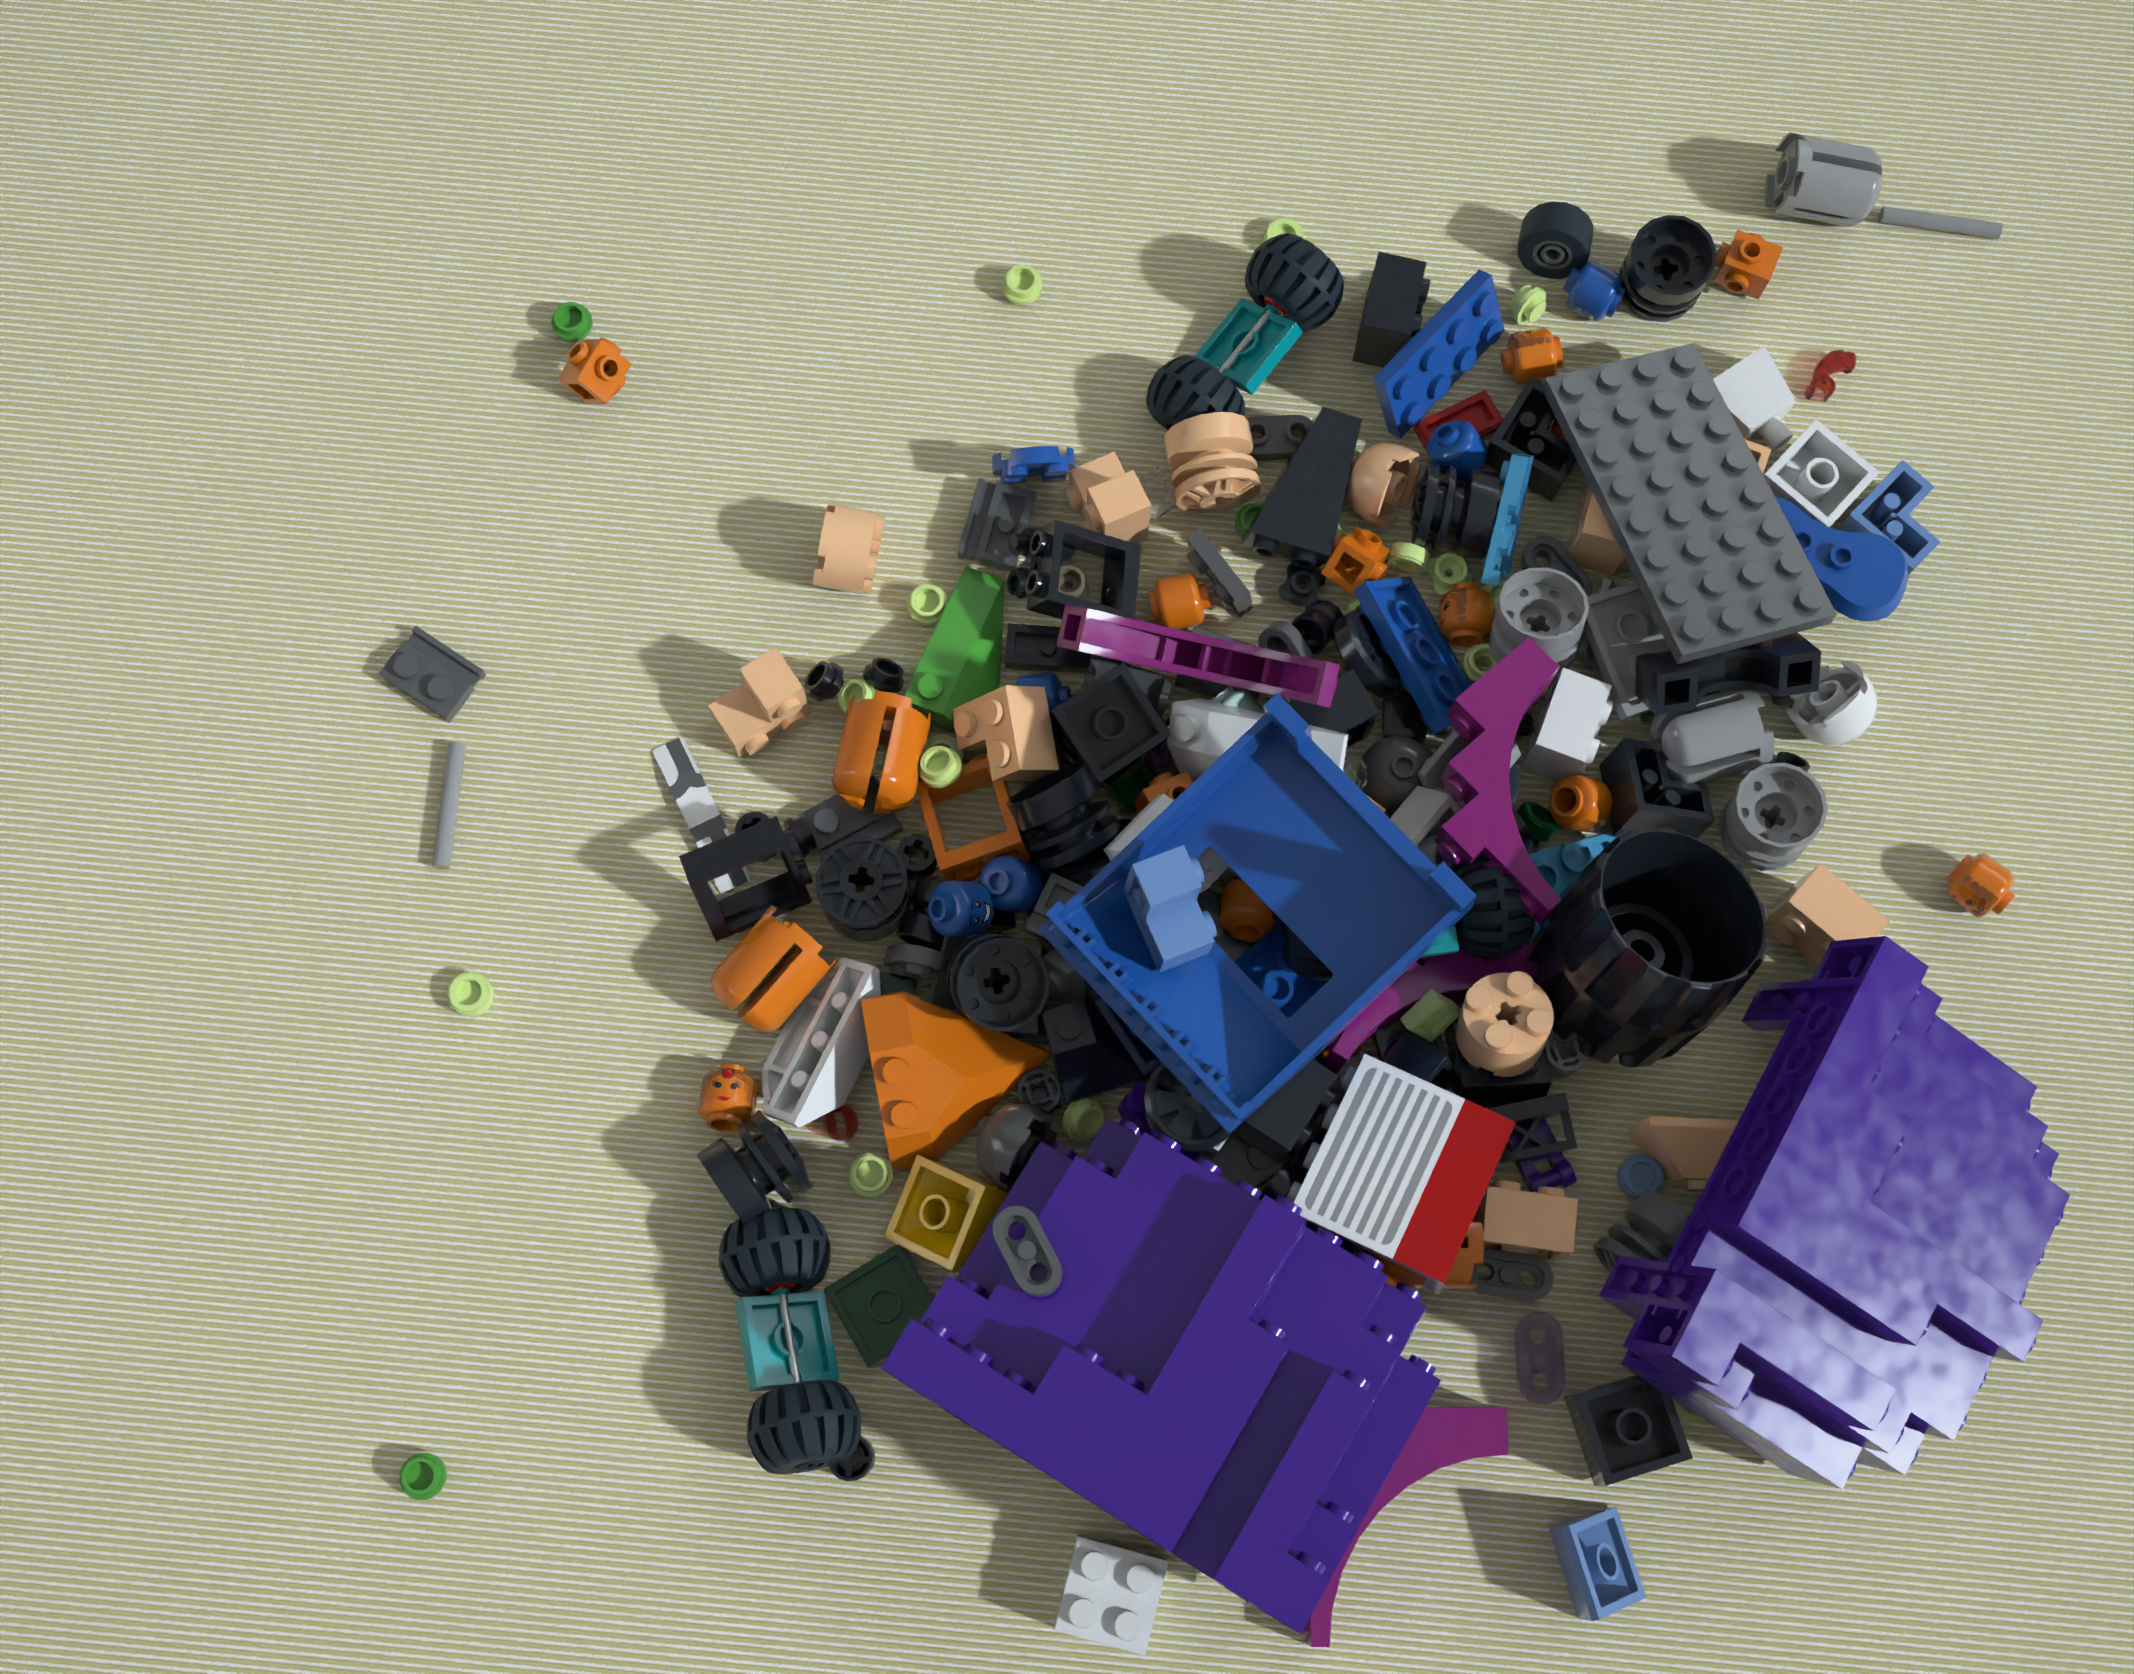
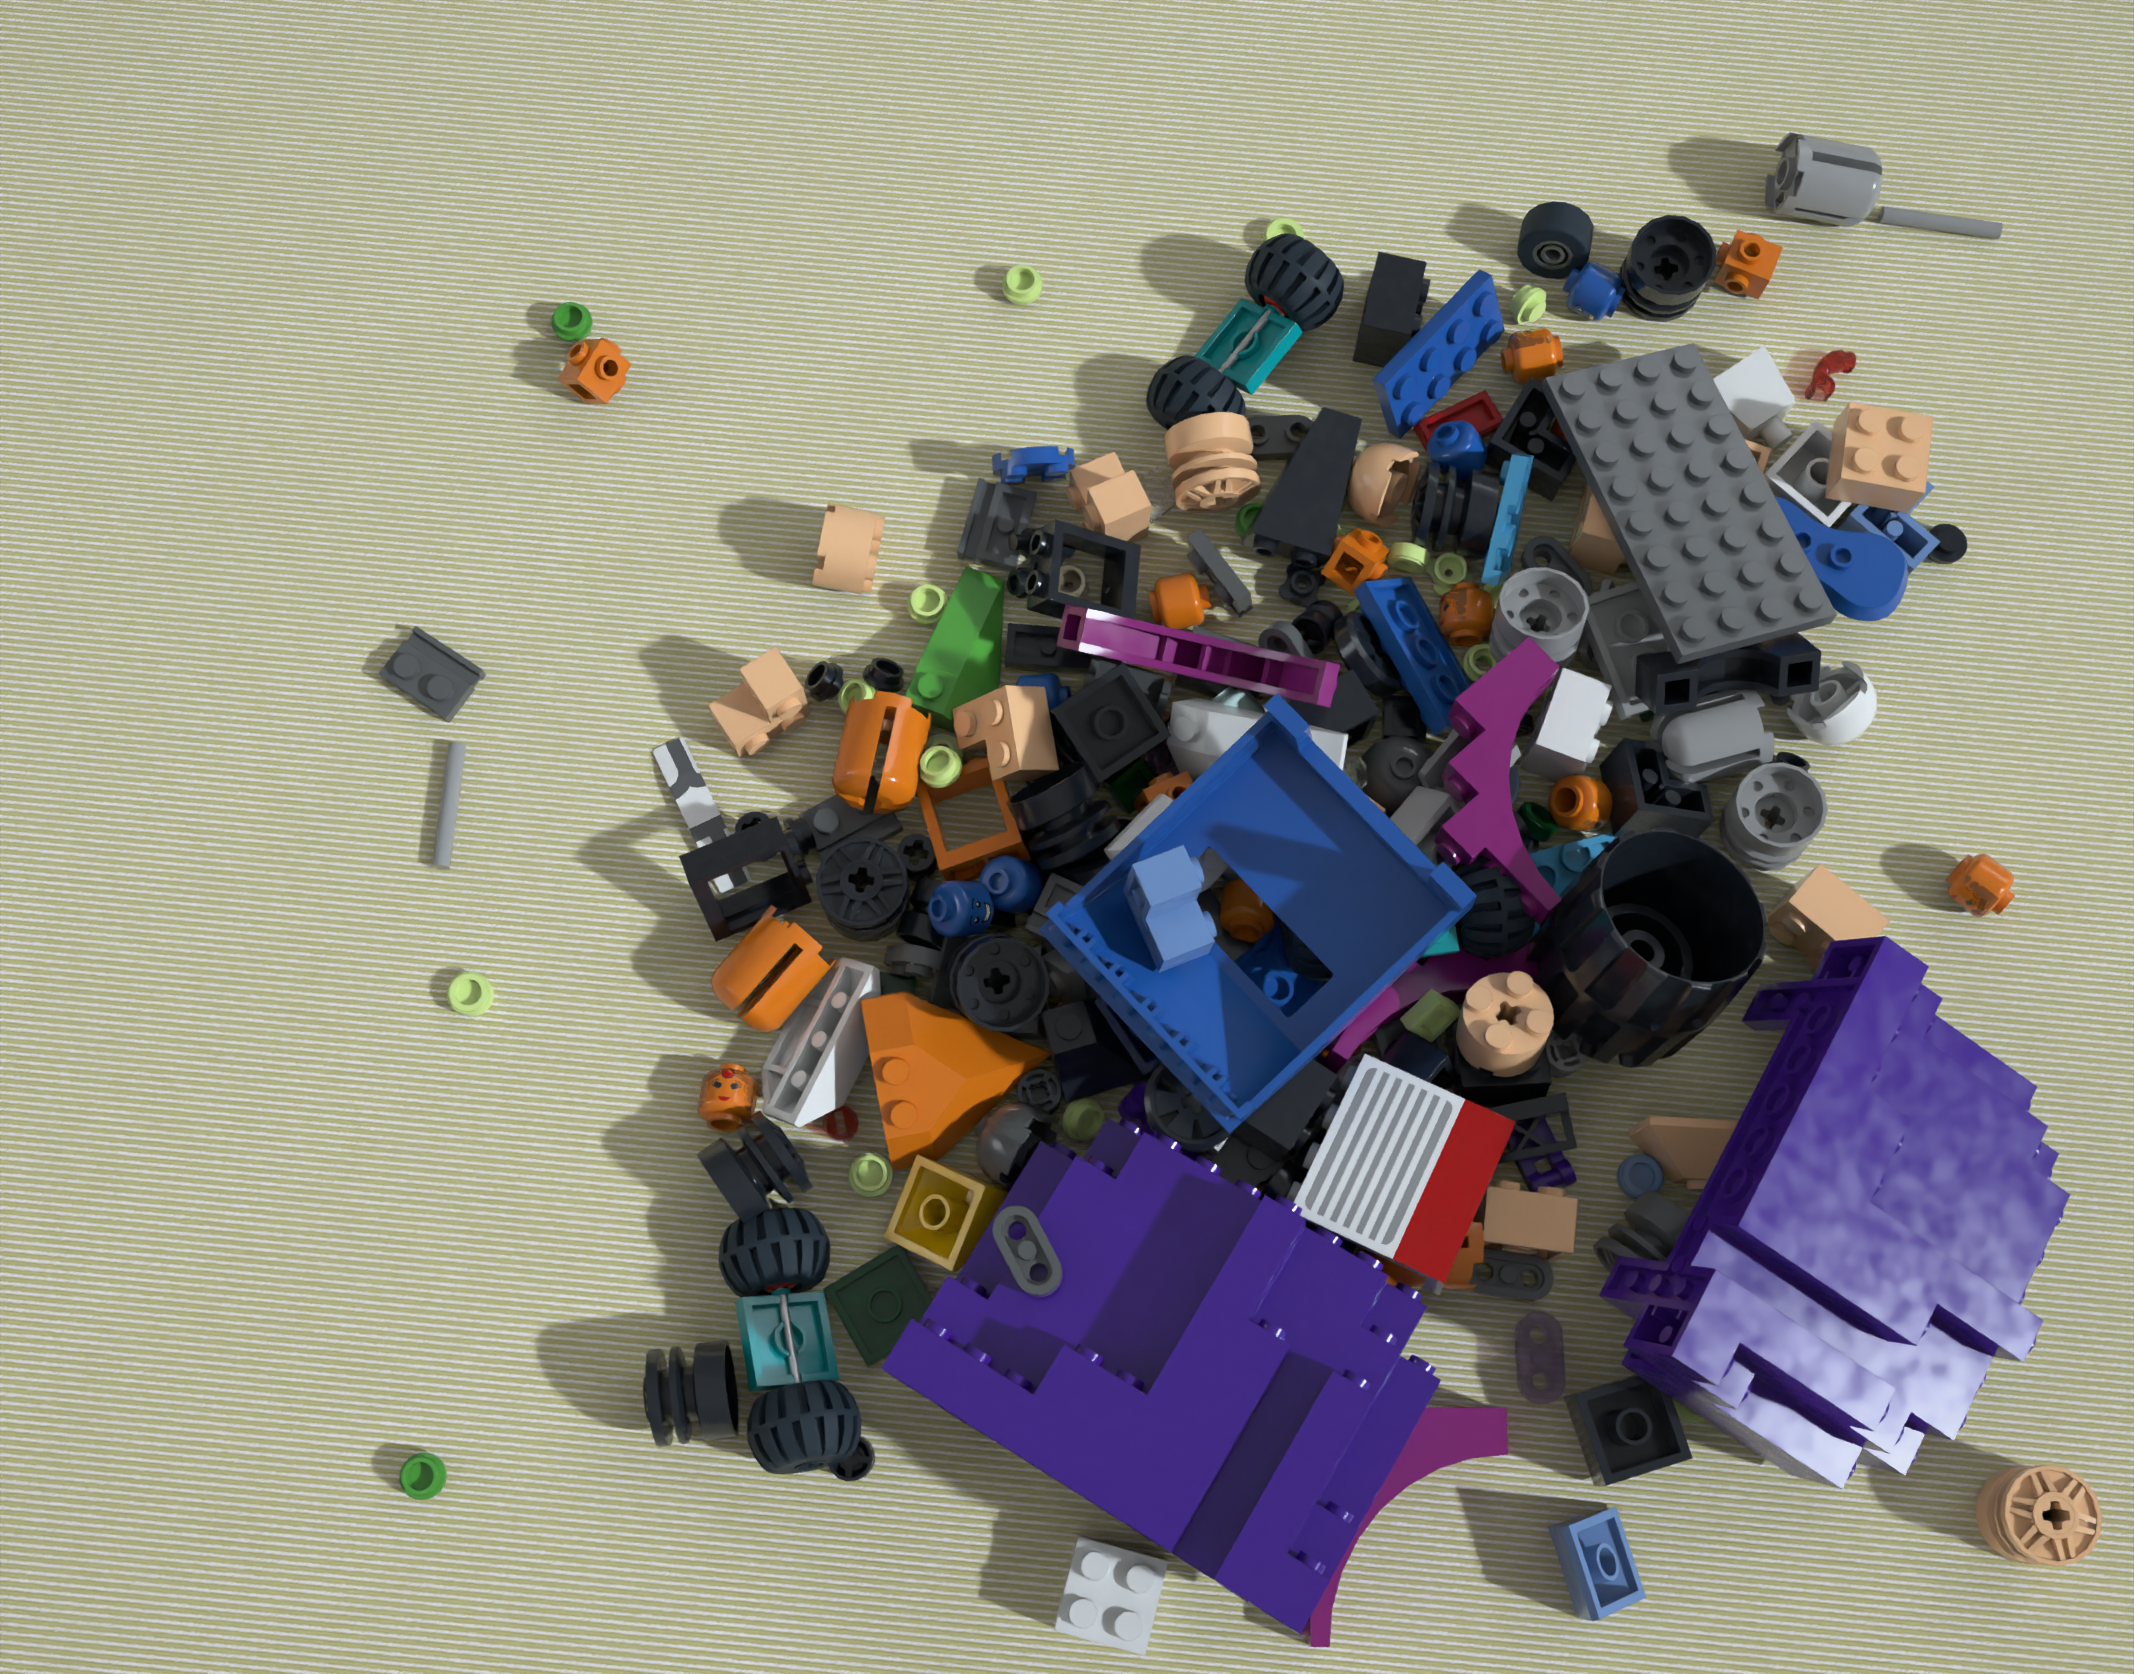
none -> black wheel [643,1340,739,1448]
none -> light nougat brick [1825,401,1934,513]
none -> black plate [1928,524,1967,564]
none -> light nougat wheel [1975,1465,2102,1566]

